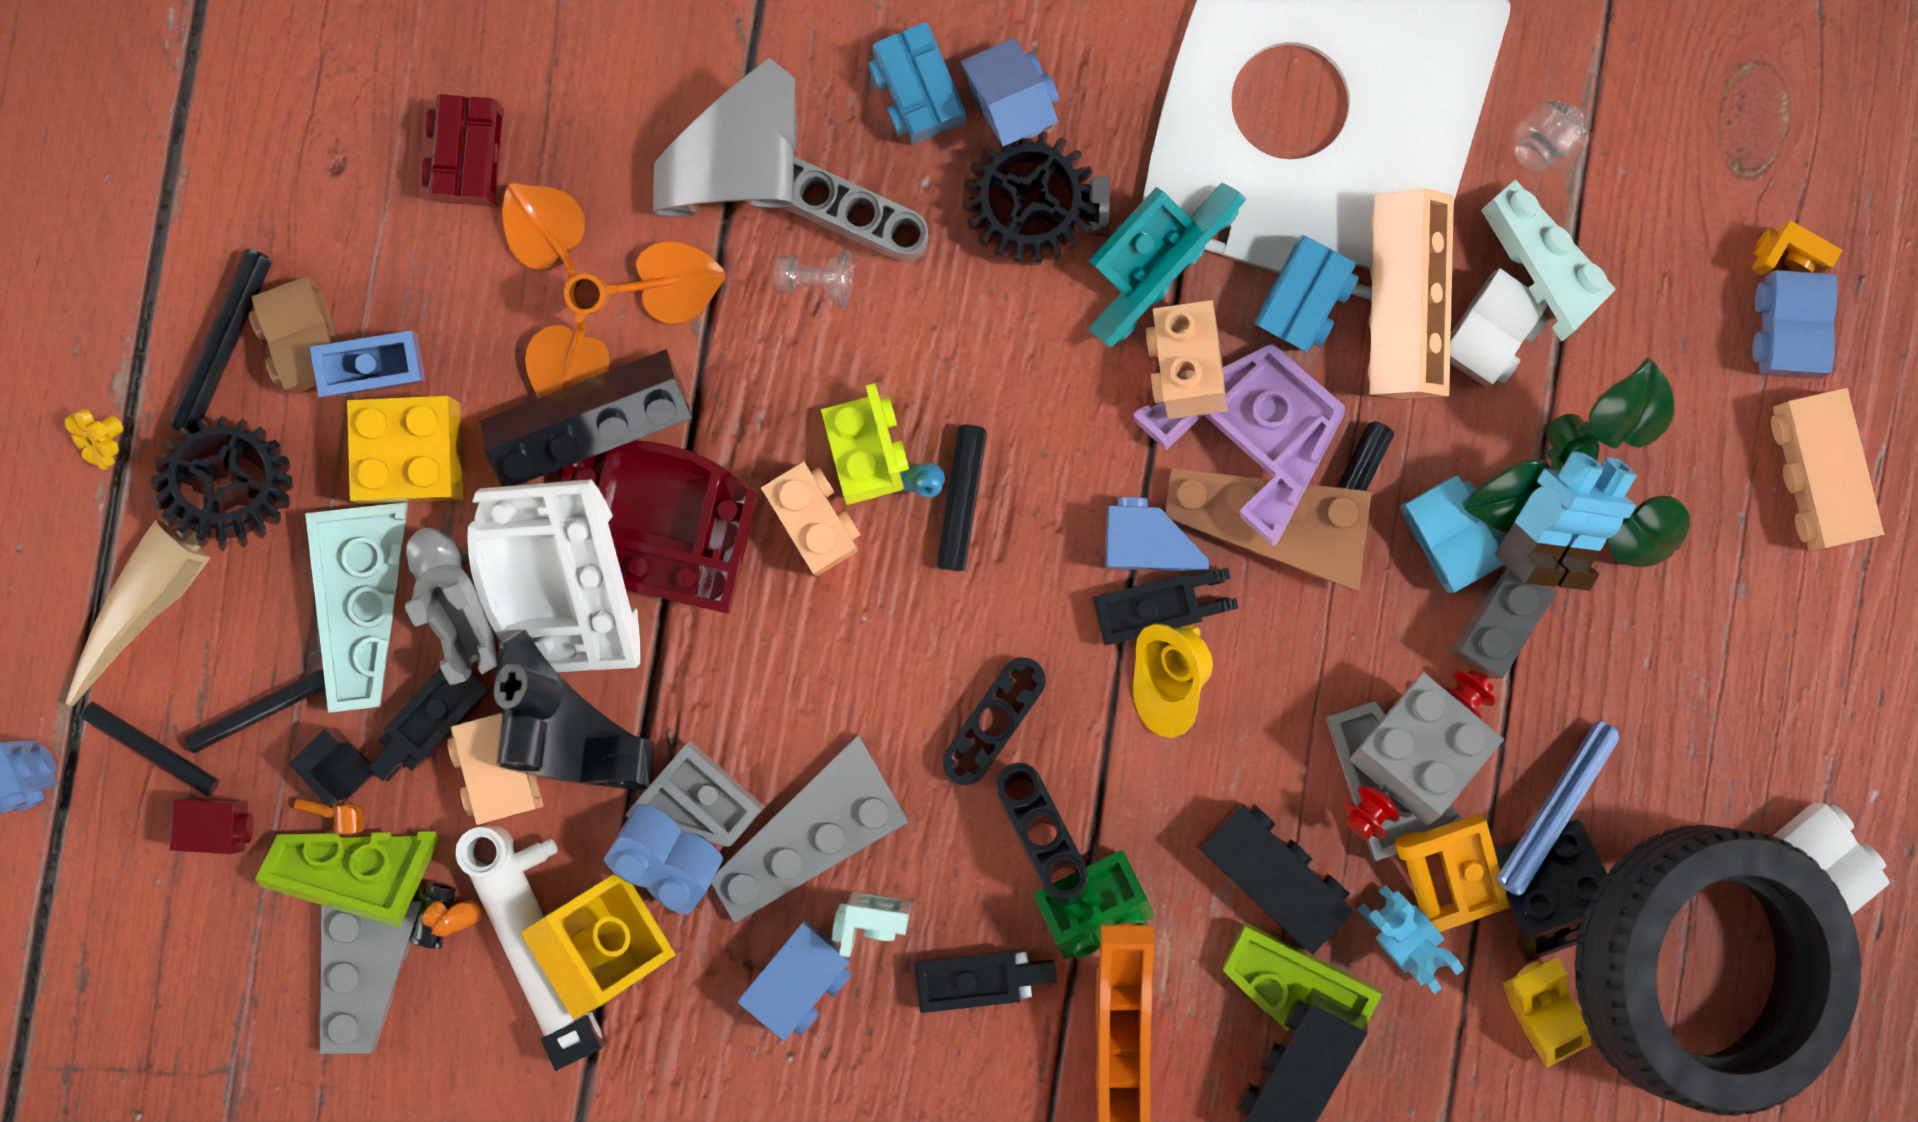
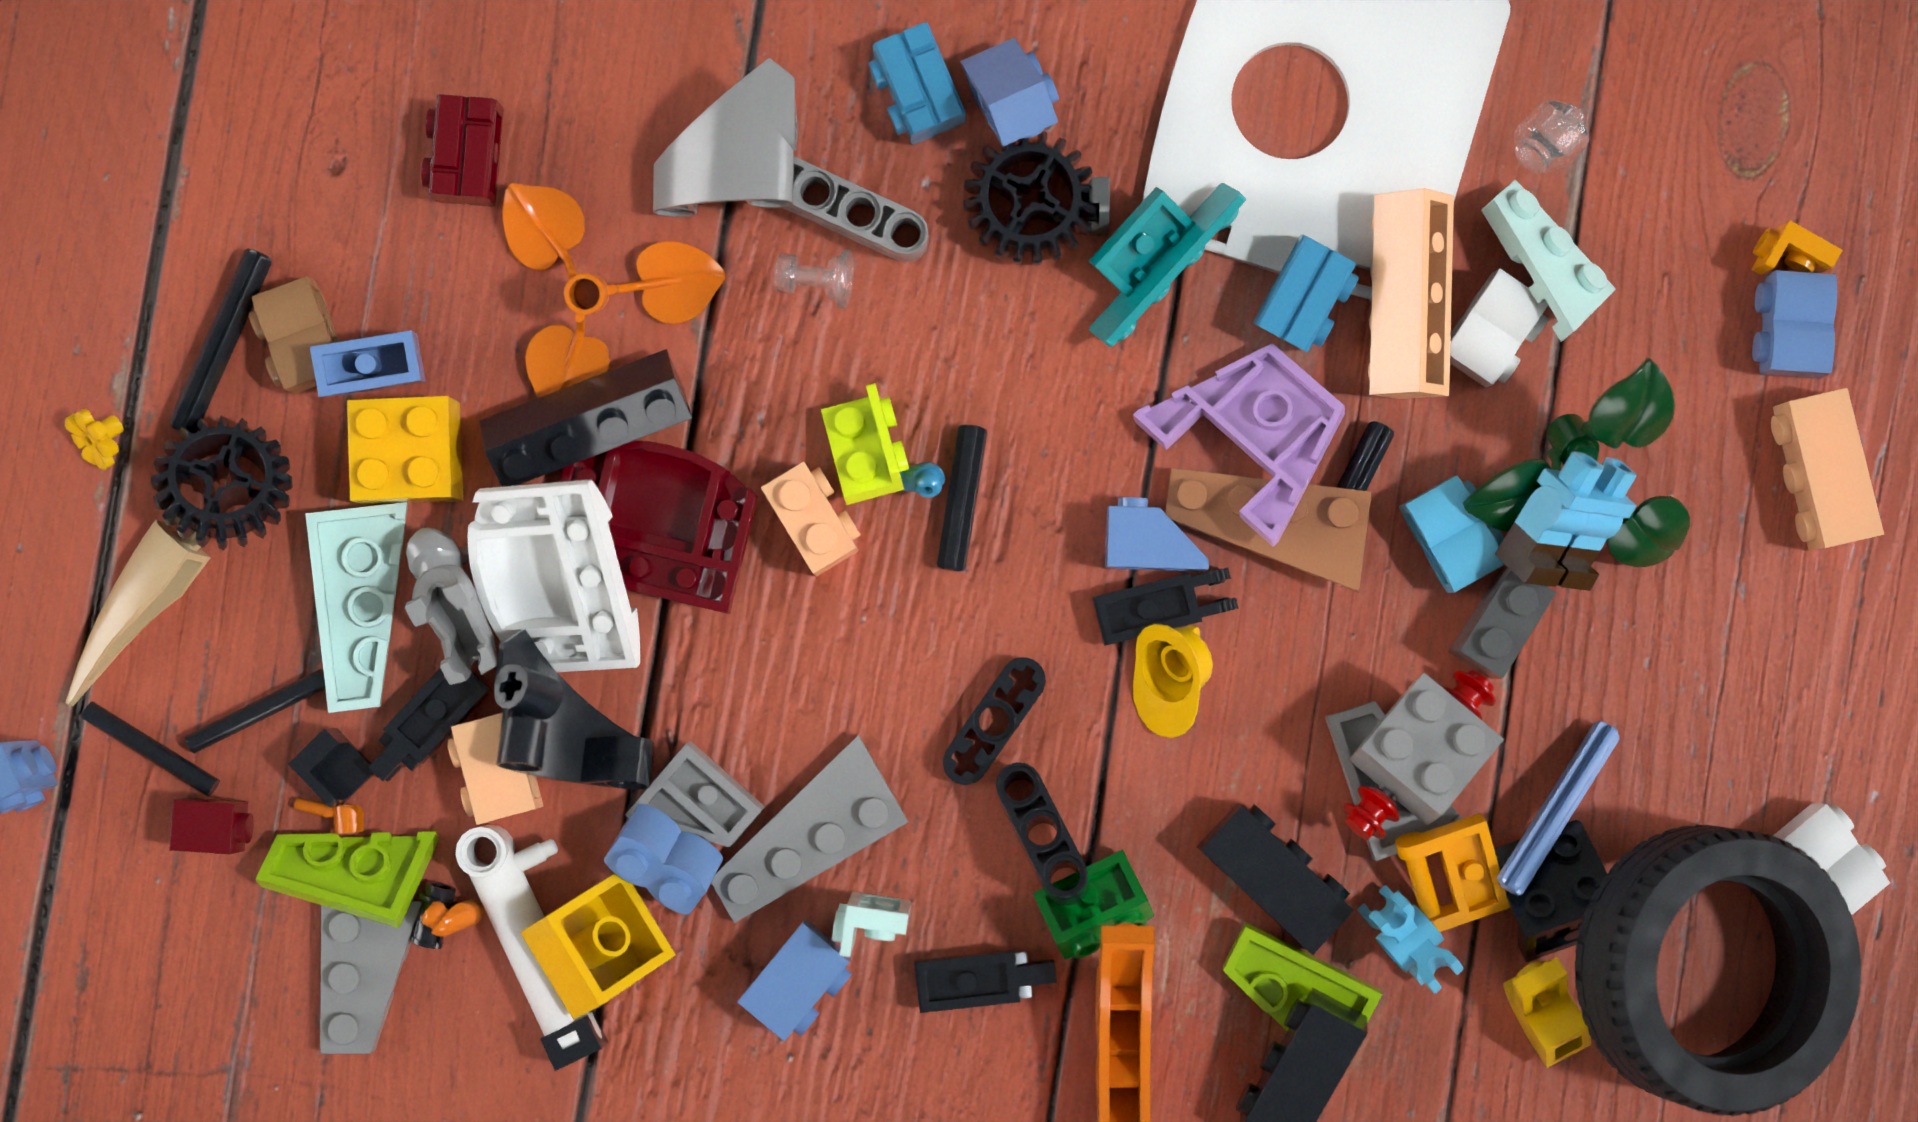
light nougat brick [1146,300,1228,420] -> none

